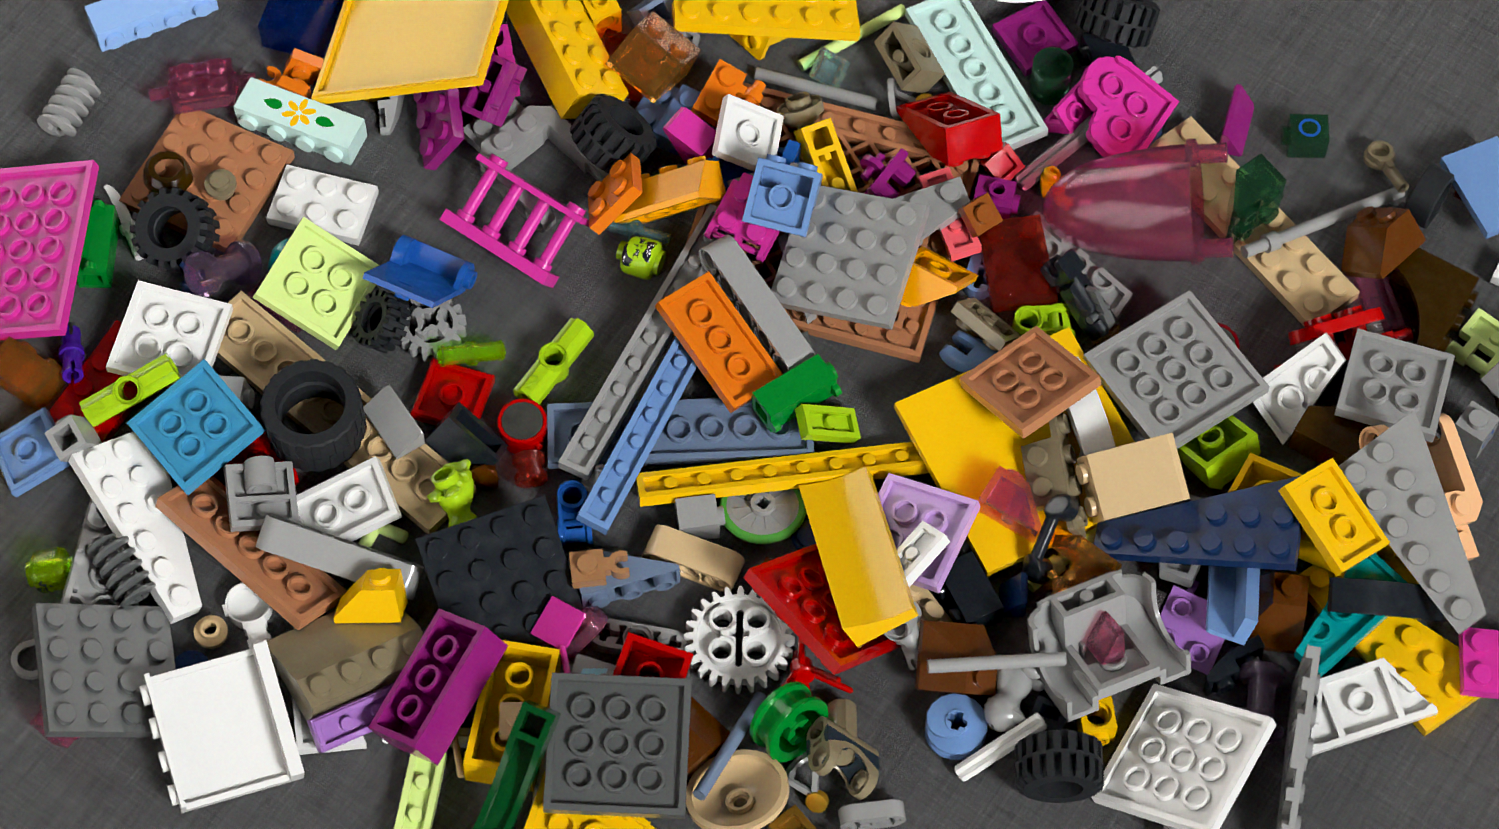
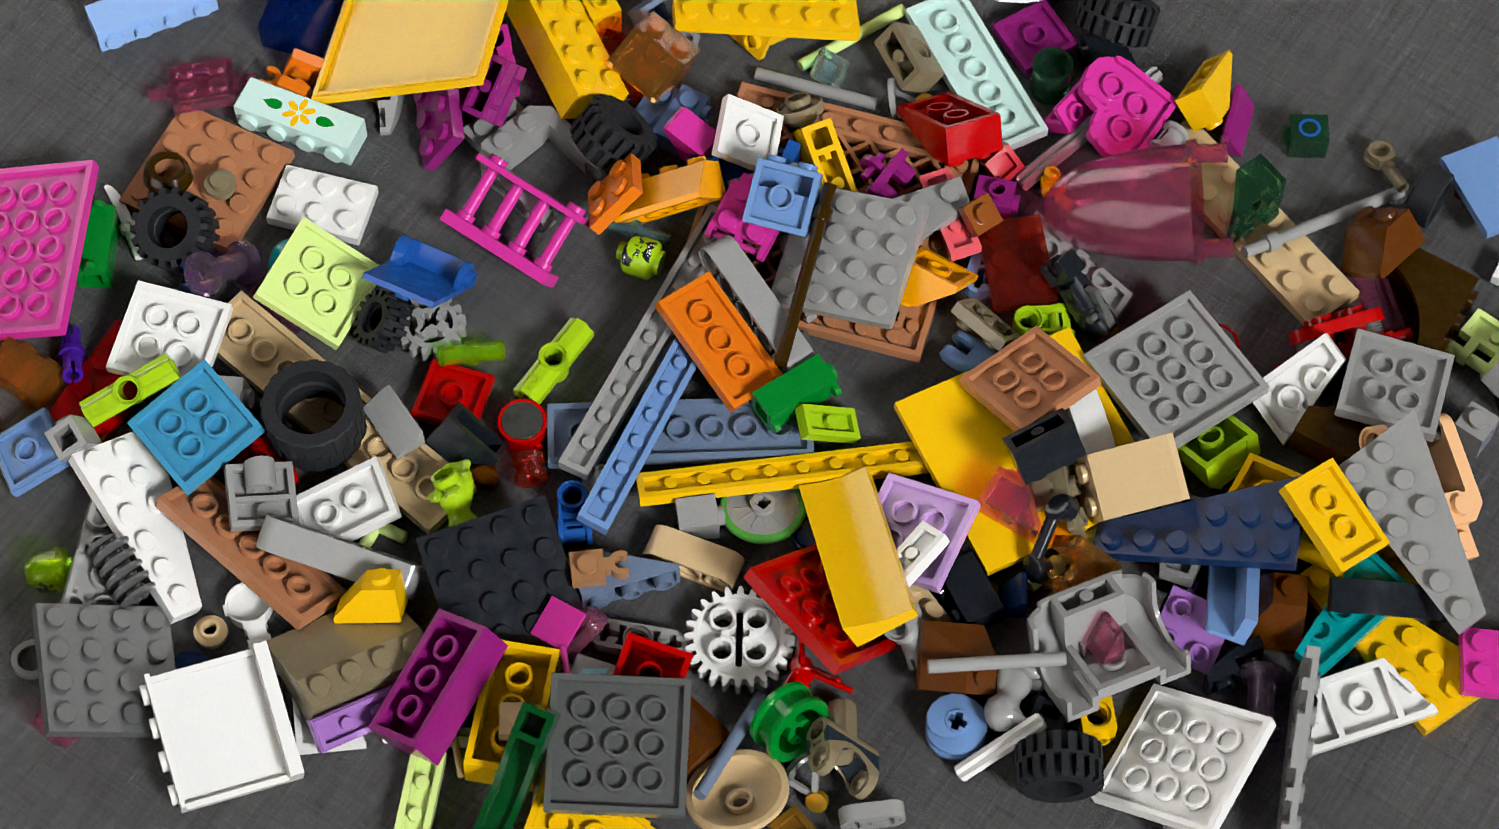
light grey piece [37,67,101,137] -> none
orange plate [691,59,766,128] -> none
none -> dark brown bar [774,183,837,367]
none -> black brick [1002,408,1087,485]
none -> light grey bush [1148,121,1189,163]
none -> yellow slope [1175,50,1233,132]

